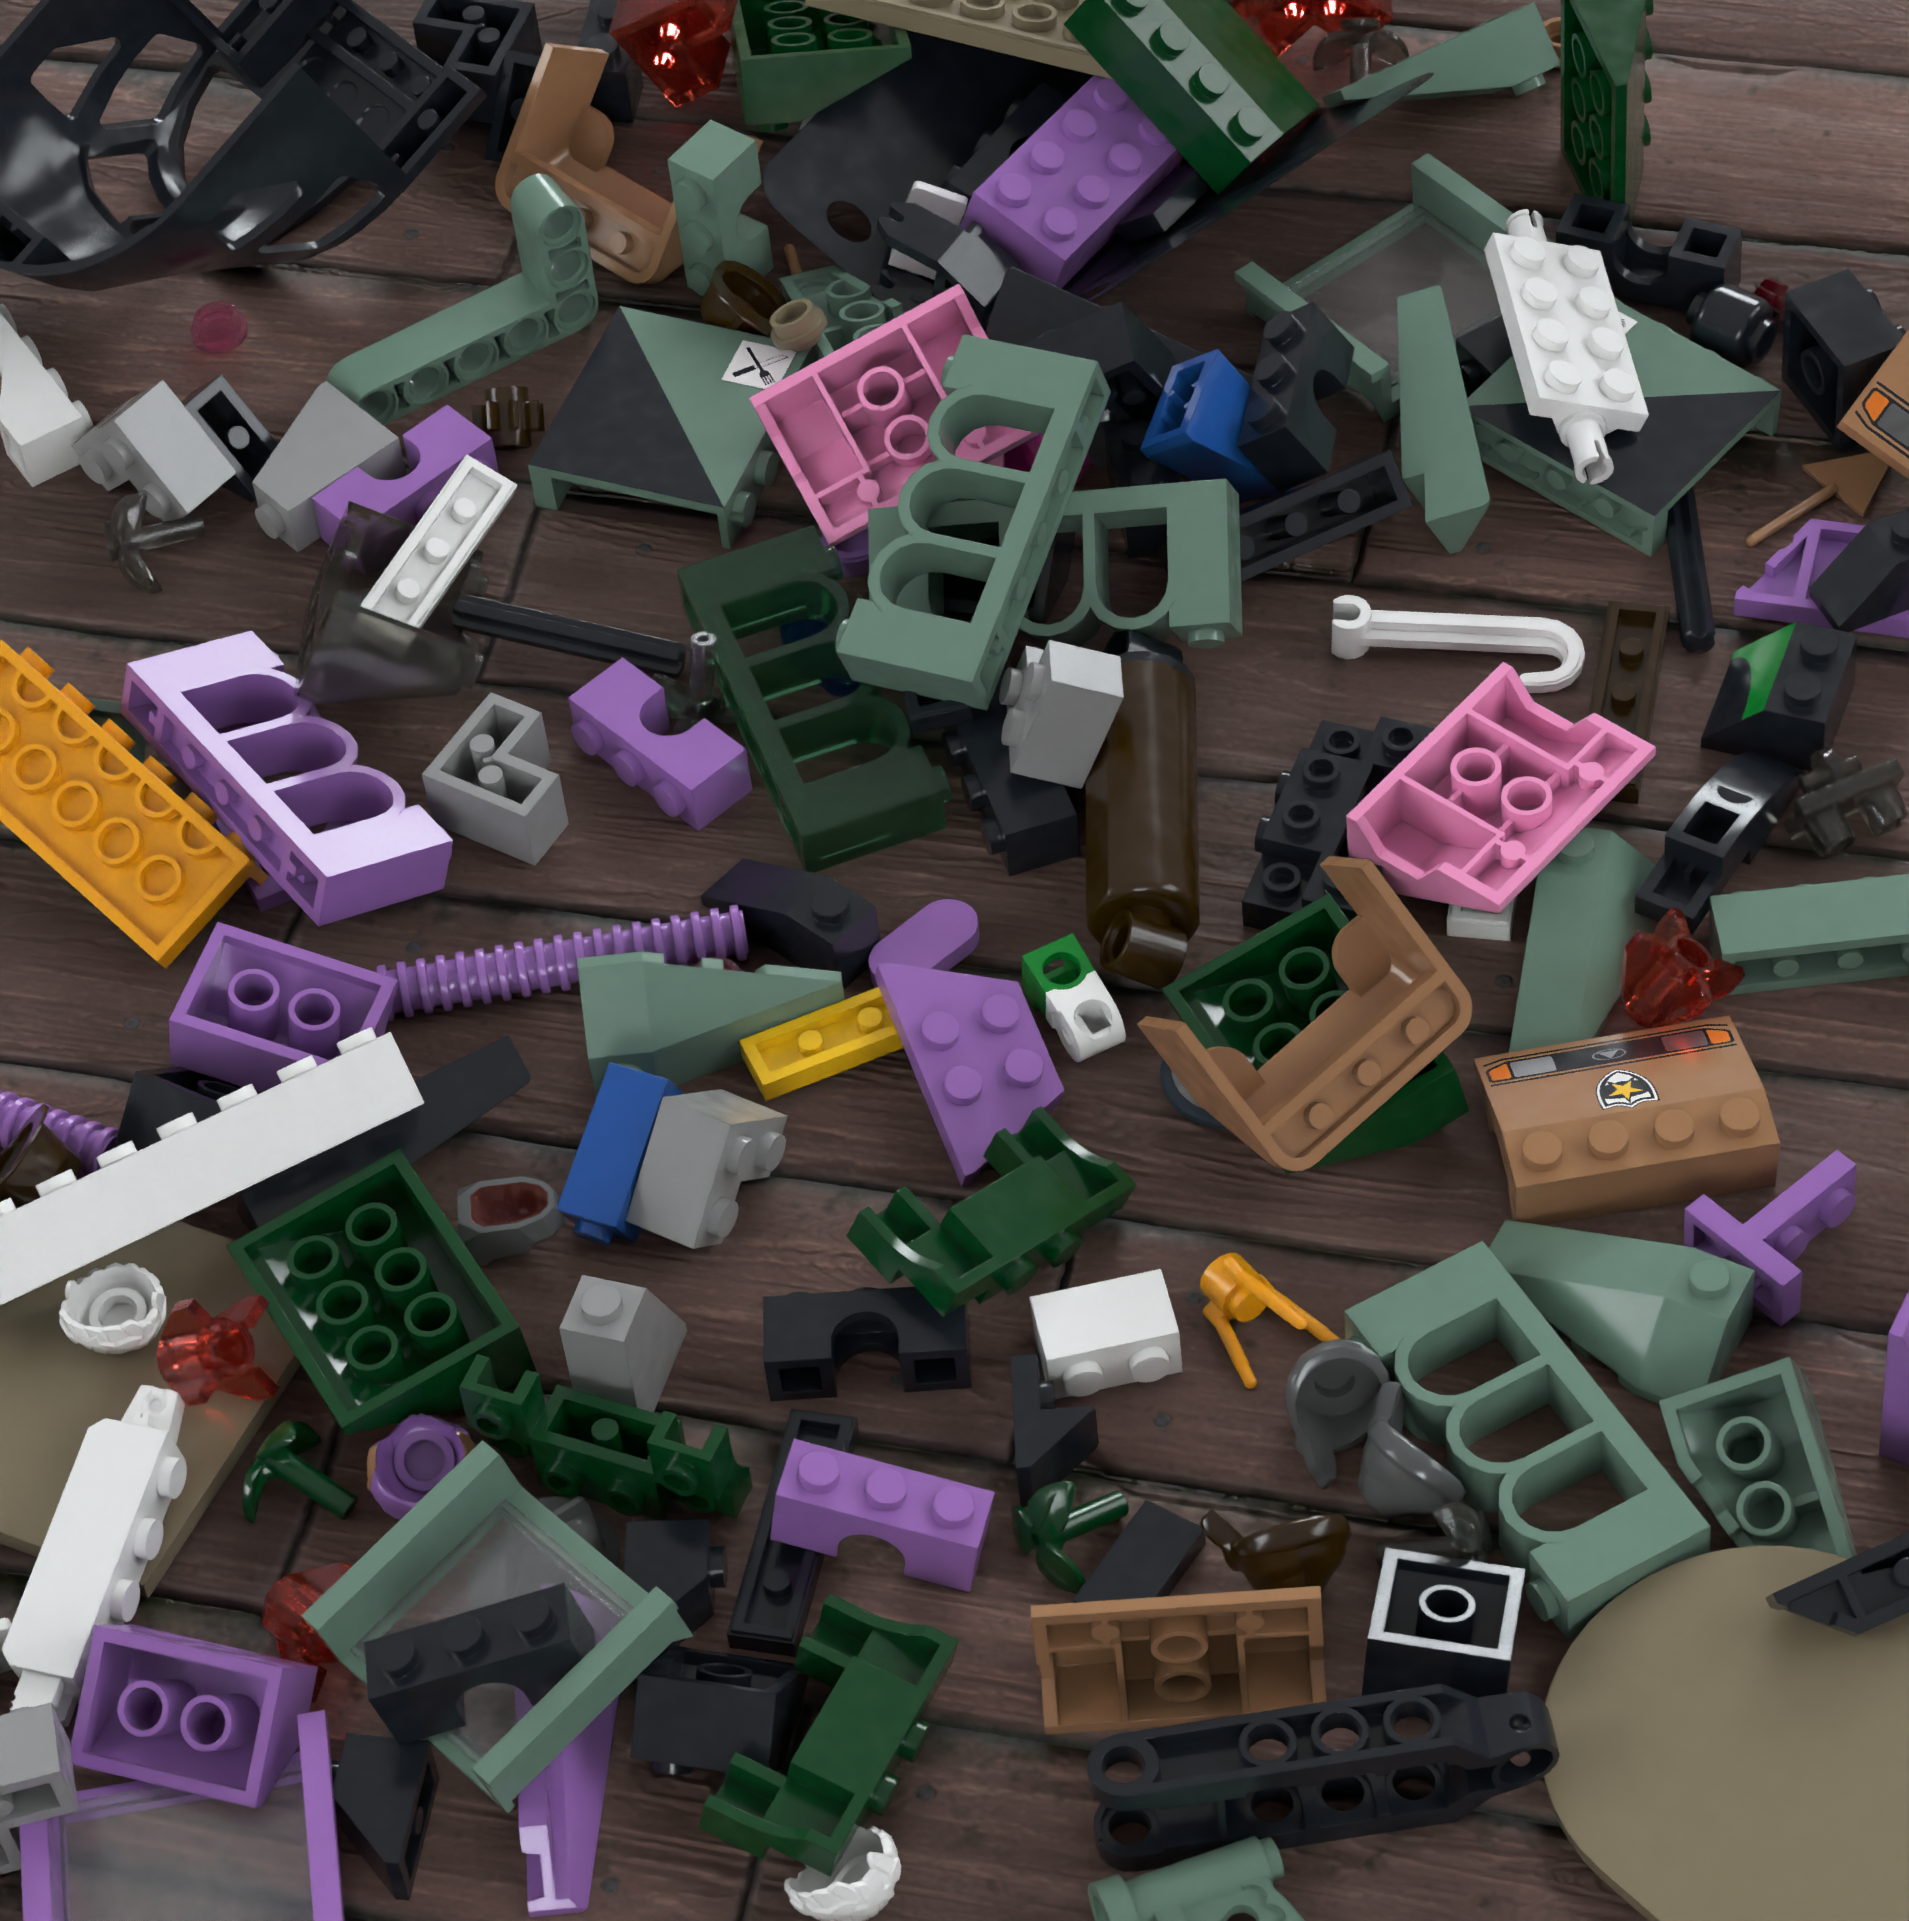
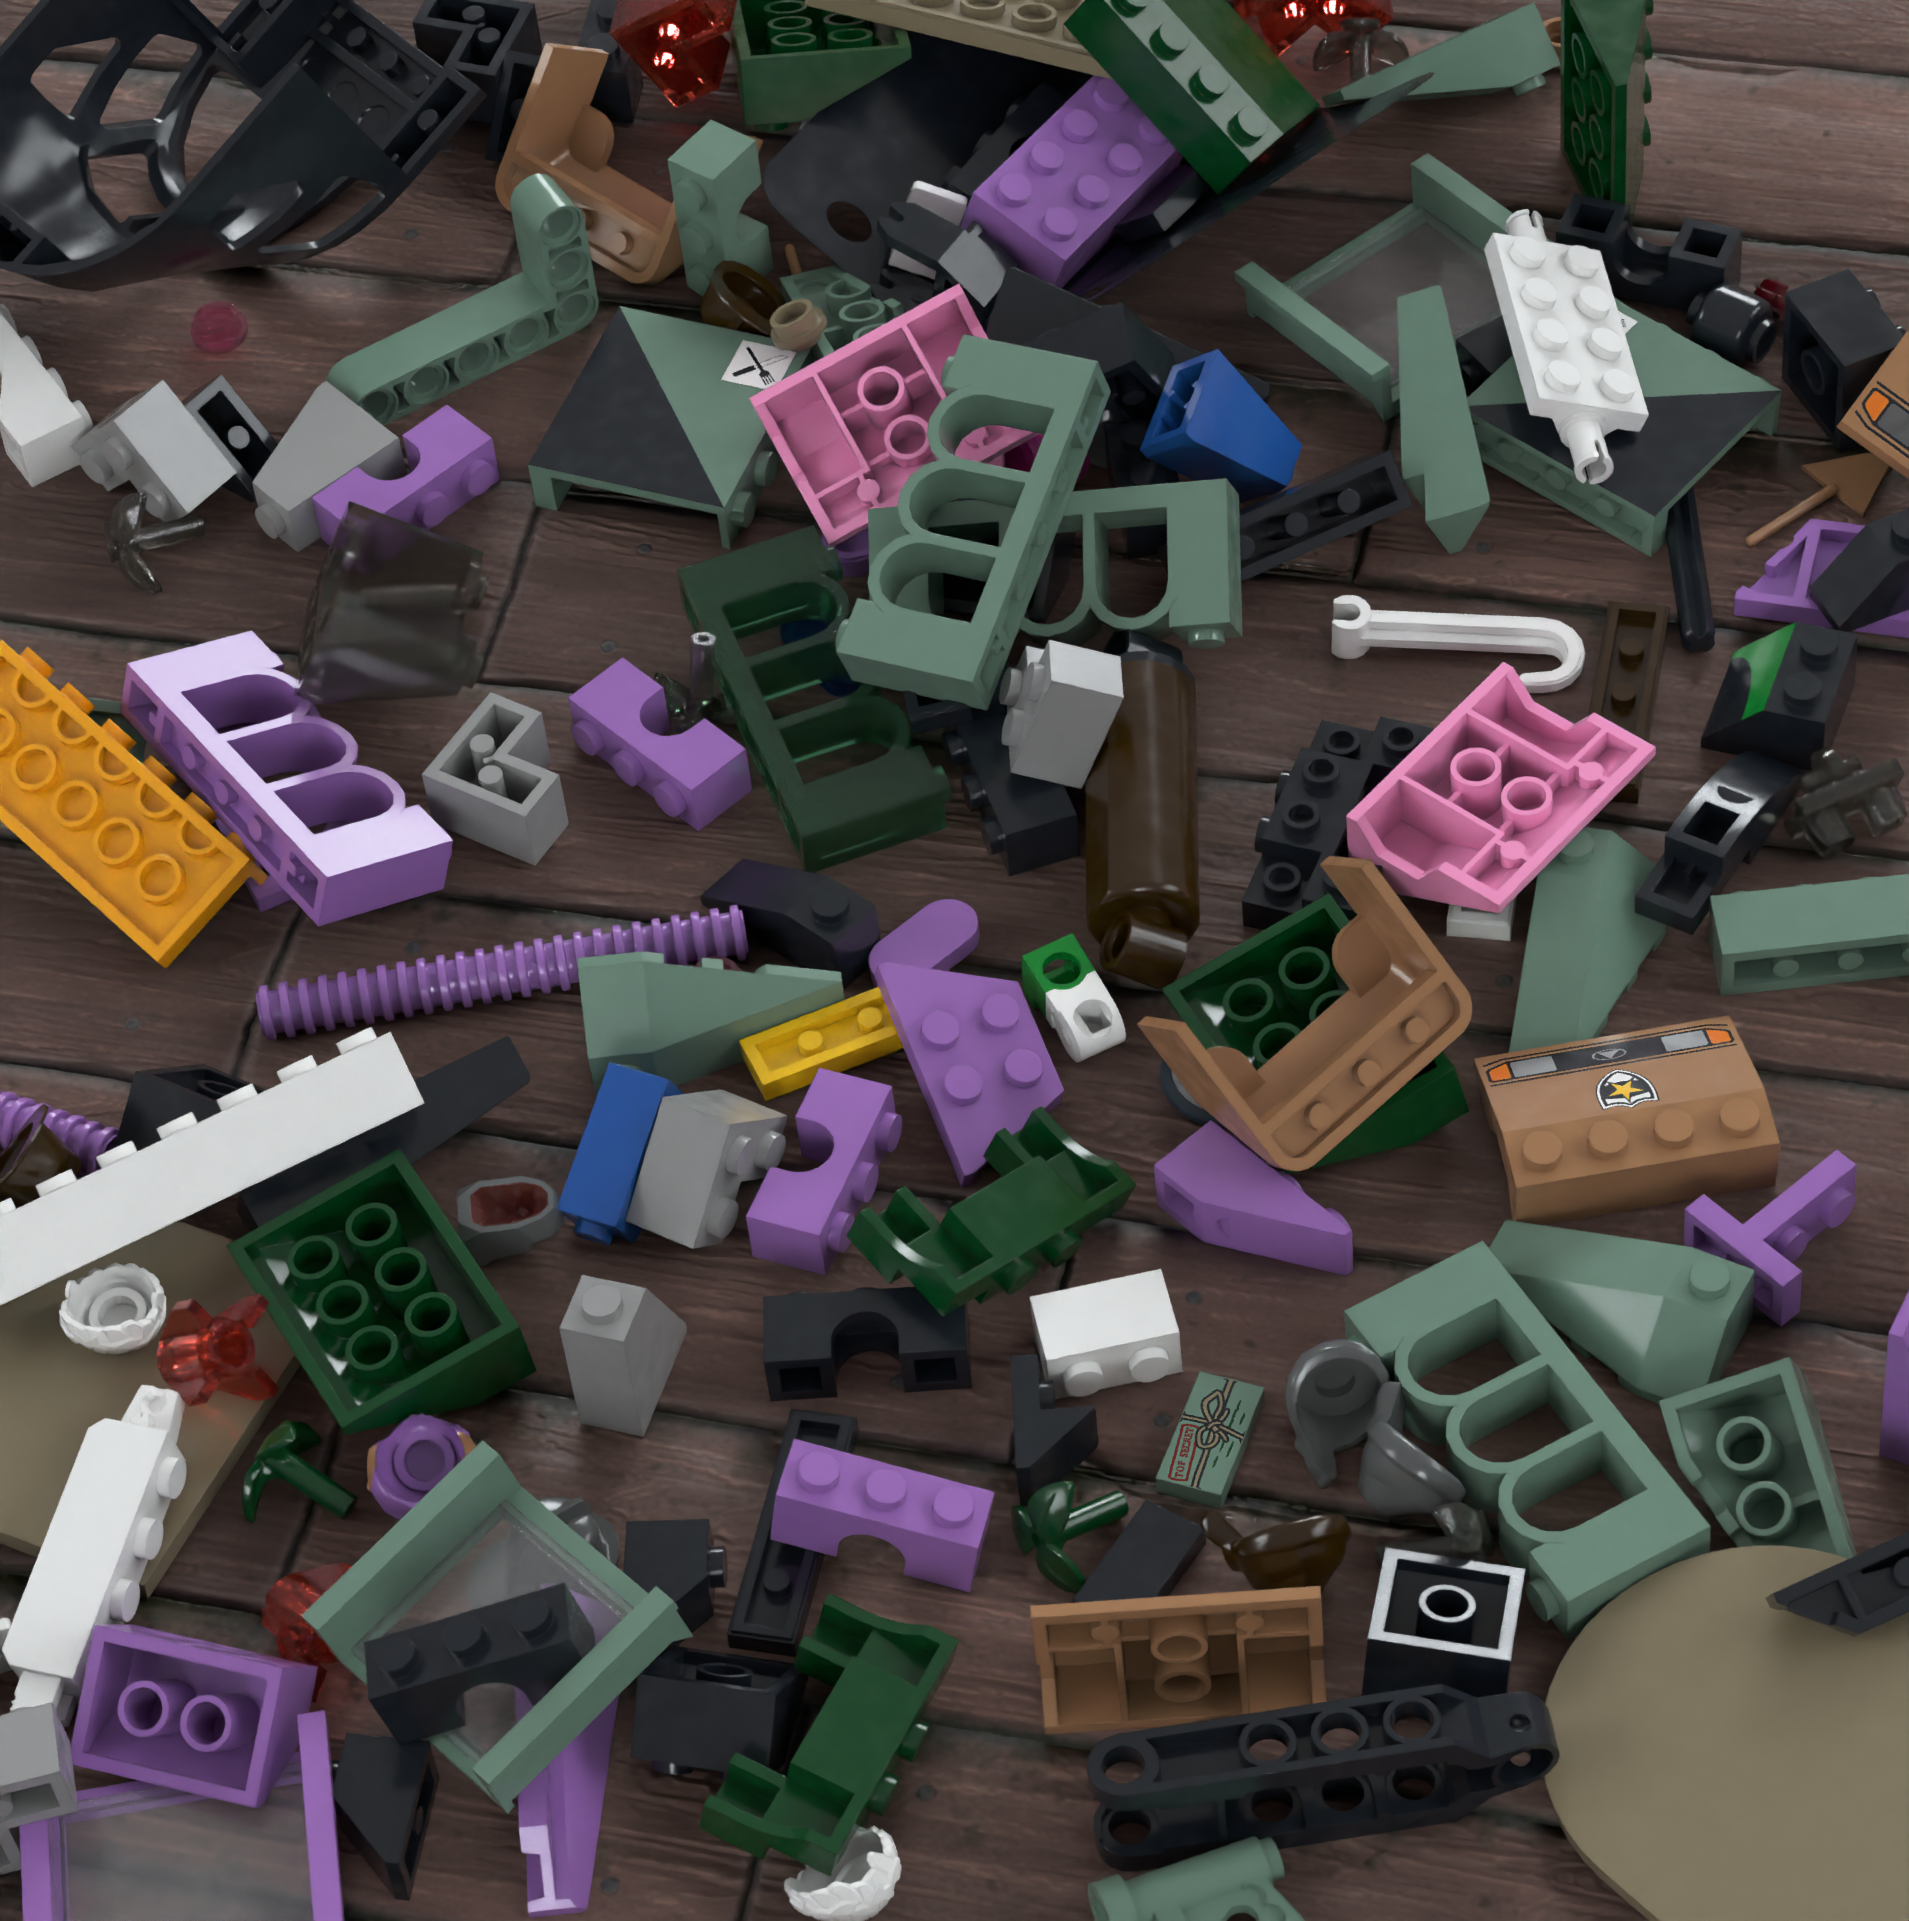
medium lavender slope [169,922,398,1093] -> none
white tile [349,455,518,657] -> none
black axle [452,594,687,678] -> none
dark green bracket [459,1354,753,1520] -> none
dark brown gear [471,386,545,450] -> none
light orange plant [1200,1252,1341,1389] -> none
black arch [1238,302,1355,493] -> none
clear red brick [1620,907,1745,1028] -> none
none -> medium lavender arch [746,1068,902,1276]
none -> medium lavender slope [1154,1120,1354,1276]
none -> sand green tile [1156,1371,1265,1509]

